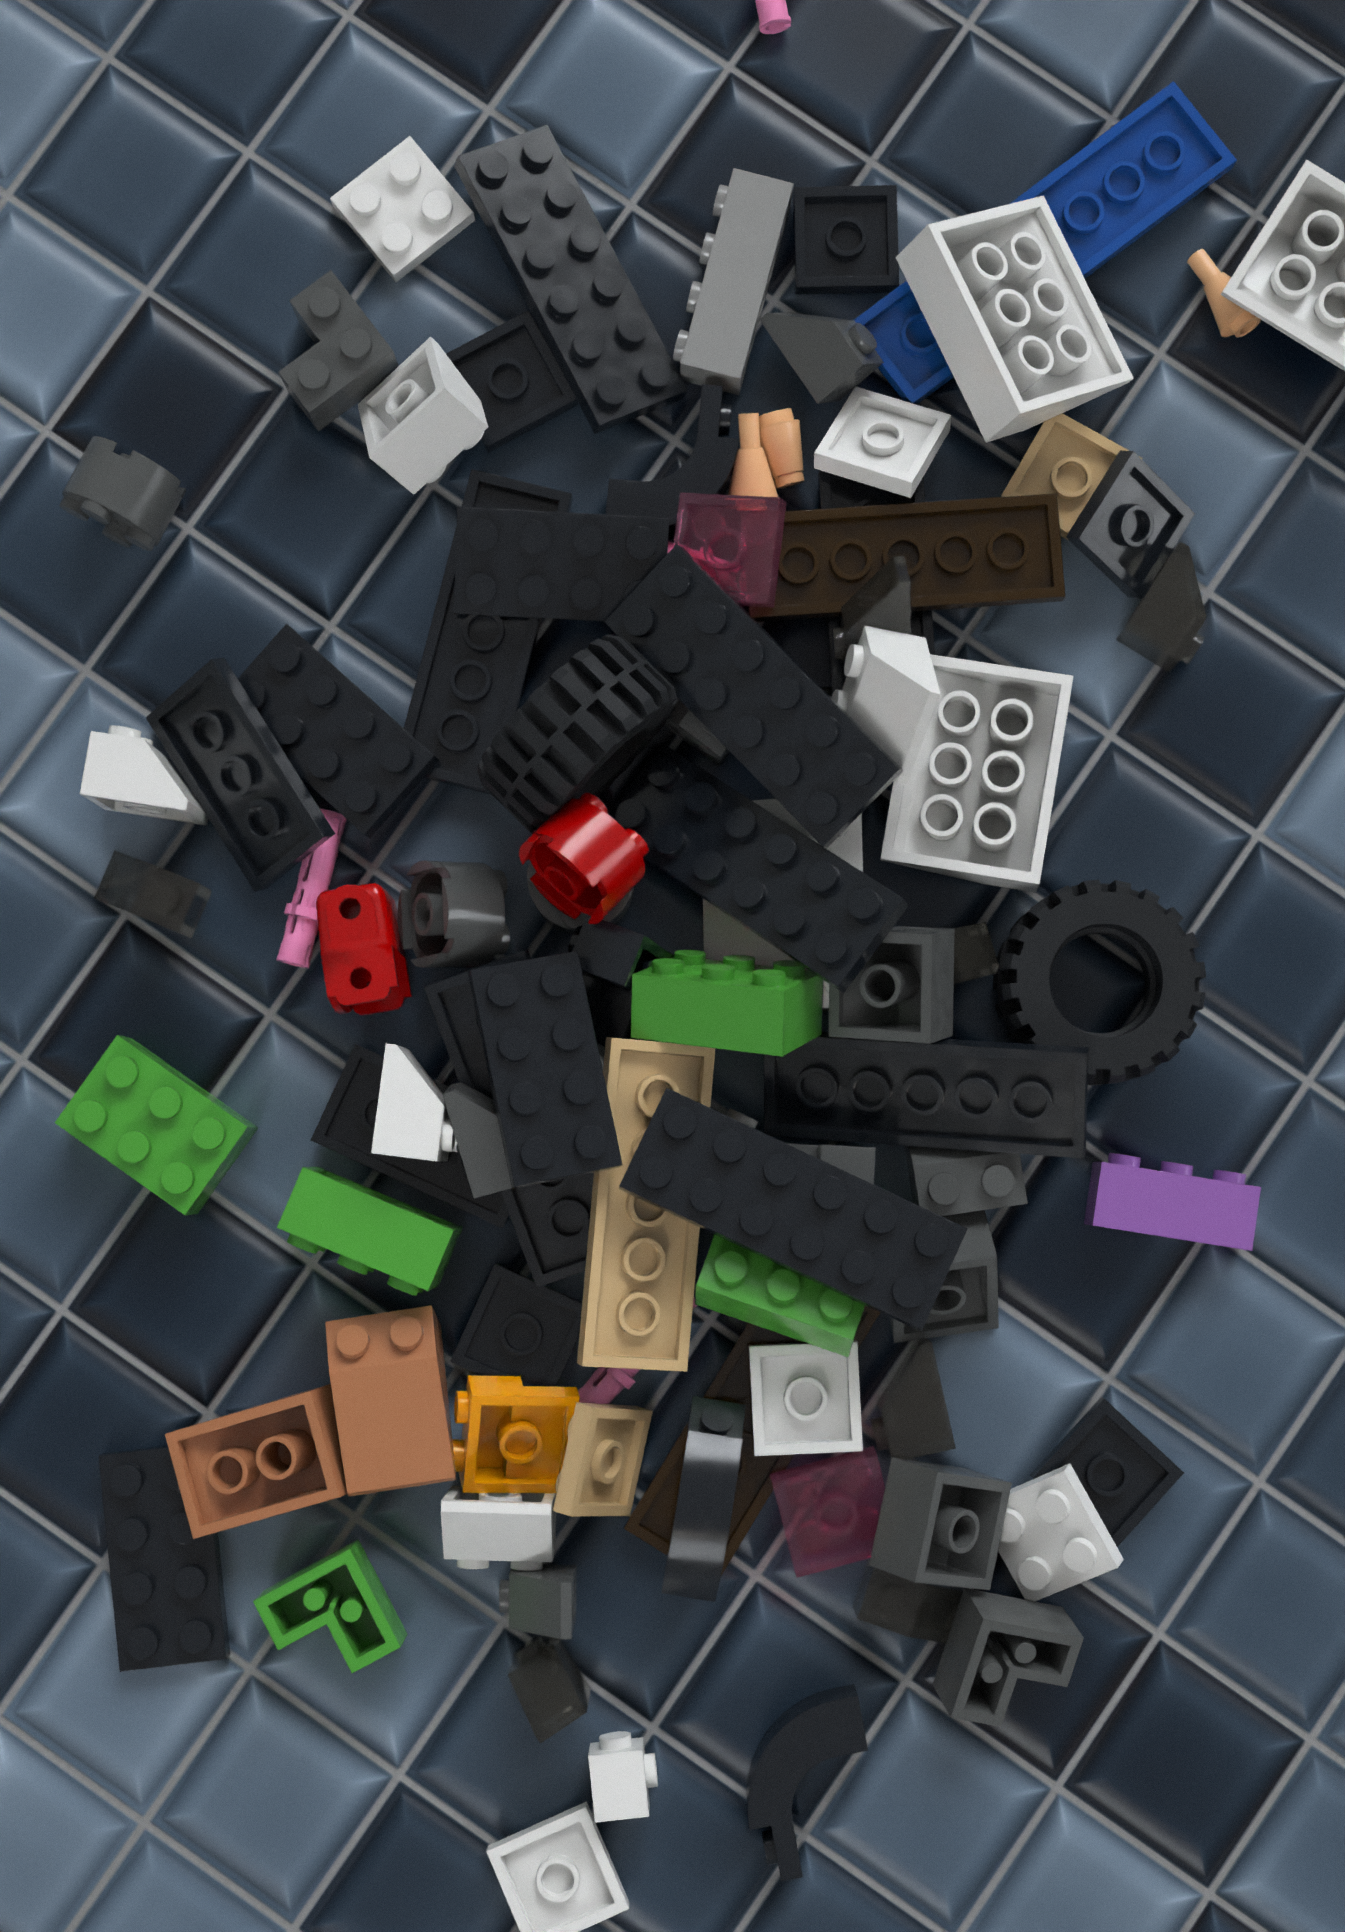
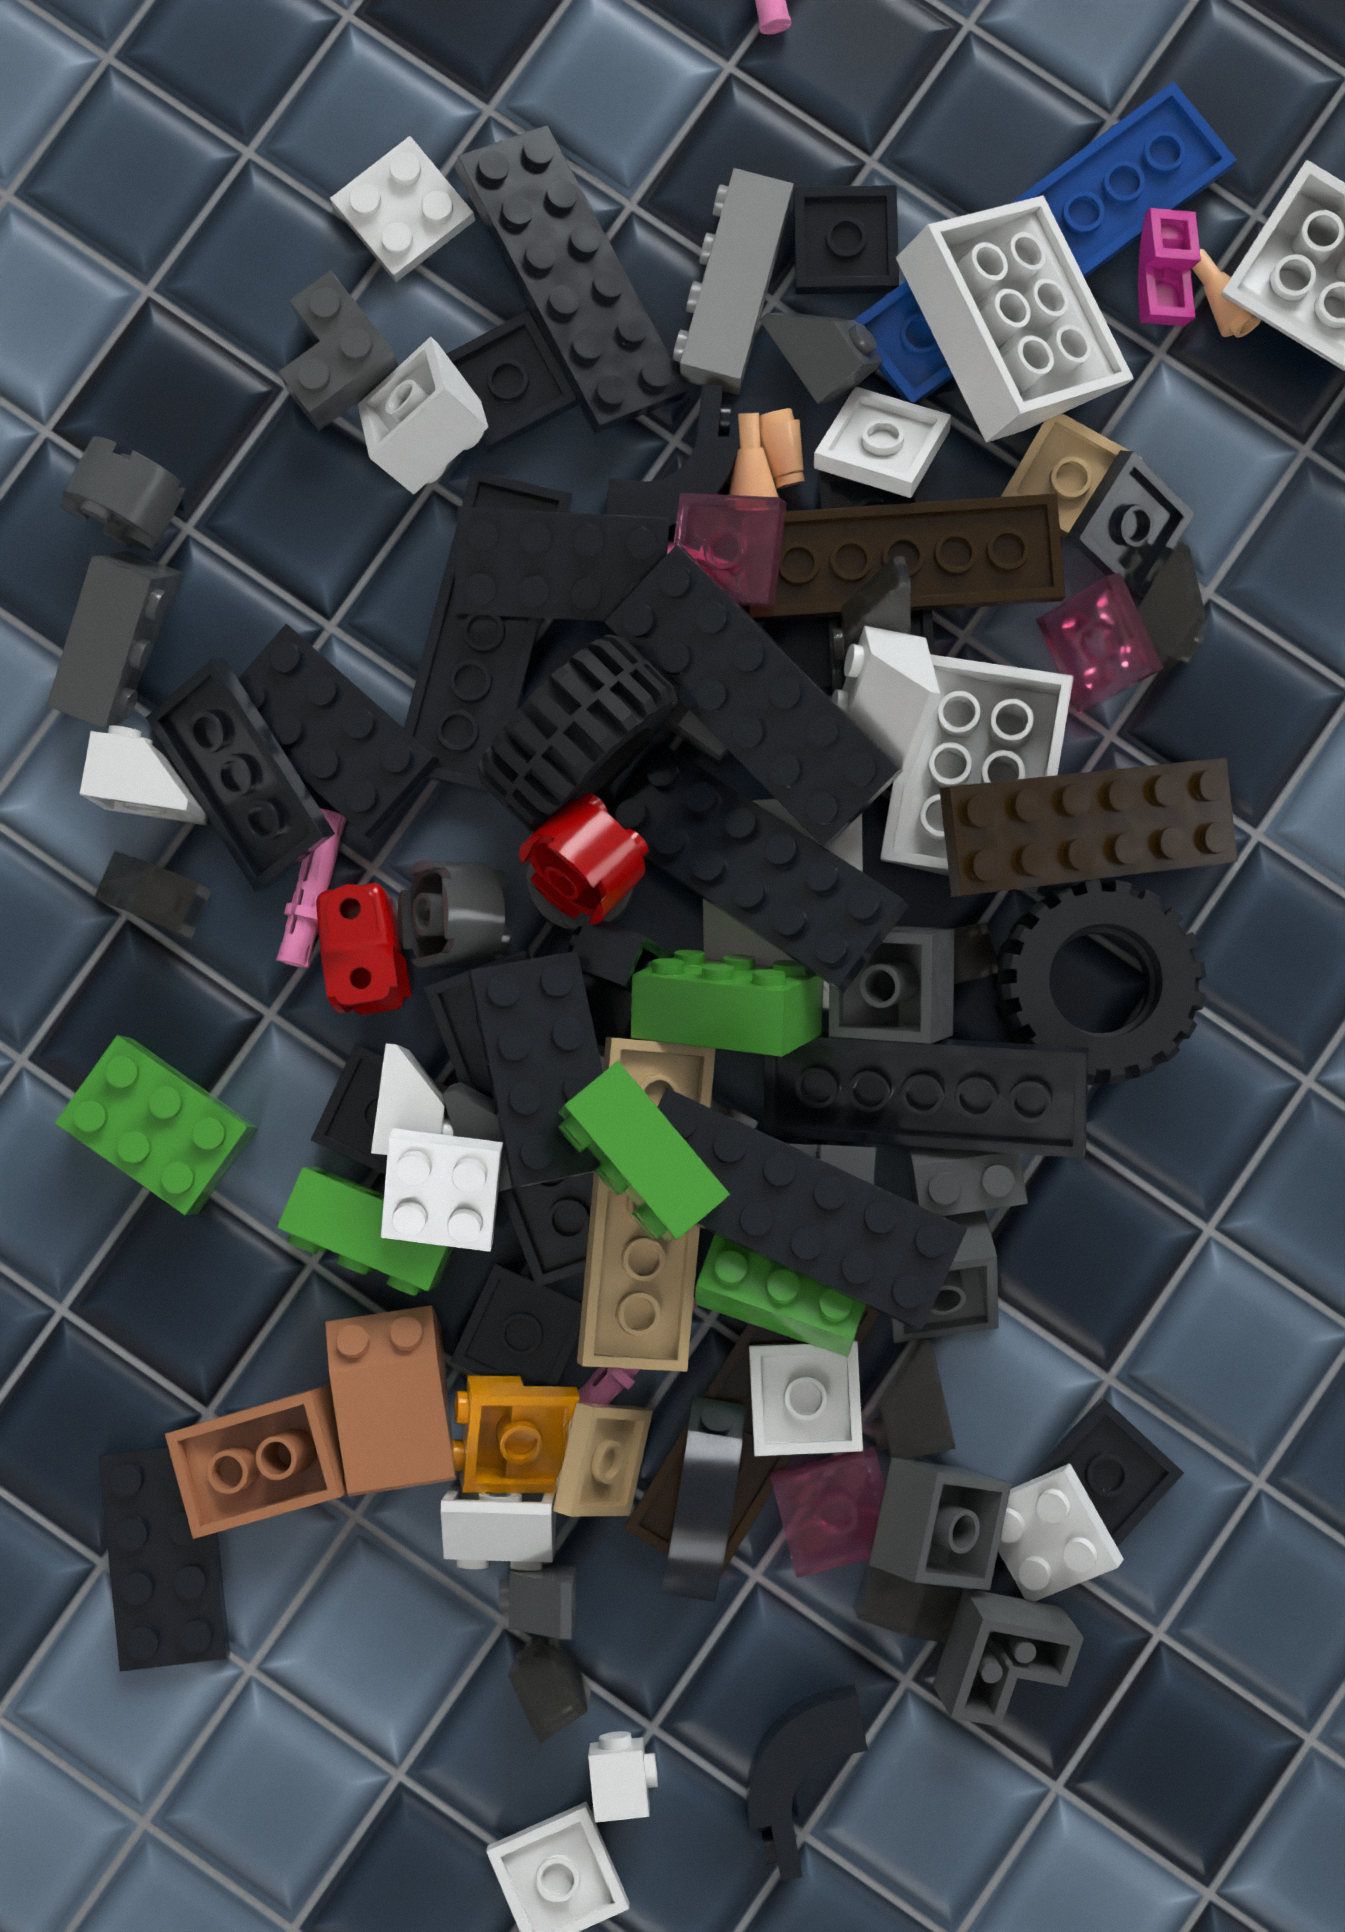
bright green brick [253,1539,408,1673] -> none
medium lavender brick [1084,1153,1261,1251] -> none
none -> dark grey wedge [46,551,184,729]
none -> white plate [381,1128,503,1252]
none -> bright green brick [558,1061,730,1241]
none -> dark brown plate [939,758,1238,897]
none -> clear pink plate [1036,572,1164,713]
none -> dark pink slope [1138,208,1201,326]

